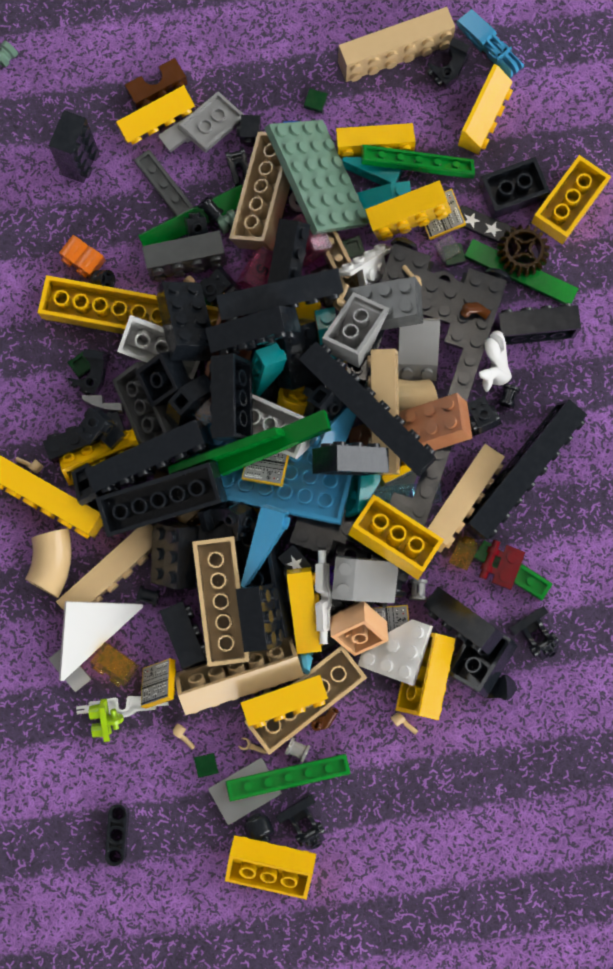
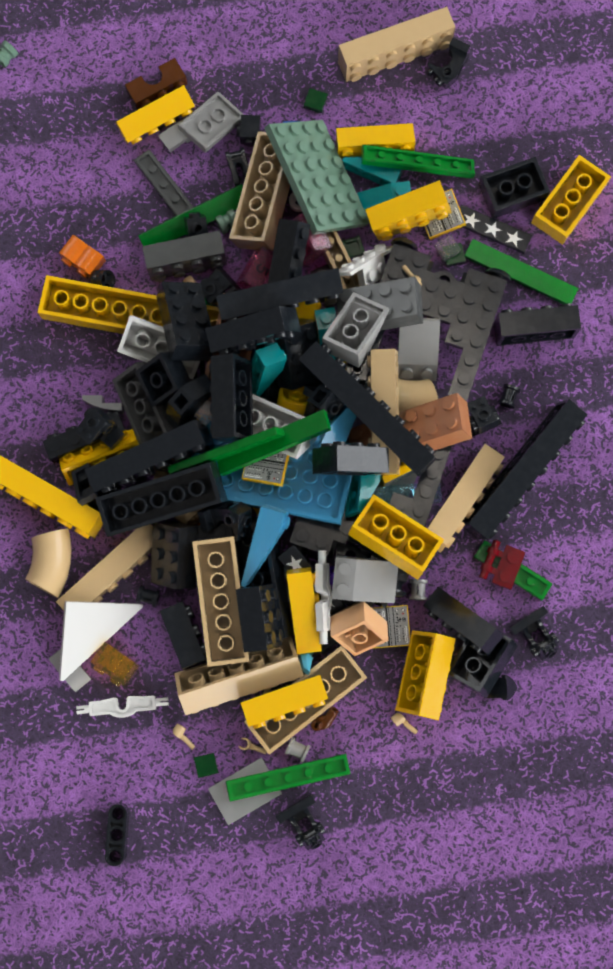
tan hand [15,457,44,473] -> none
black brick [48,110,99,183] -> none
dark green tile [67,351,91,379] -> none
black tile [68,349,111,395] -> none
lime hips [88,699,124,742] -> none
tile [141,658,176,709] -> none
black bush [198,195,223,222] -> none
yellow brick [225,835,316,900] -> none
black head [244,813,274,843] -> none
tan hand [333,284,349,312] -> none
white plate [358,620,433,686] -> none
clear yellow bracket [449,536,478,570] -> none
dark azure arm [456,9,524,78] -> none
yellow slope [458,64,513,155] -> none
reddish brown arm [460,302,491,320] -> none
white piece [478,330,512,392] -> none
dark brown gear [496,224,550,277] -> none

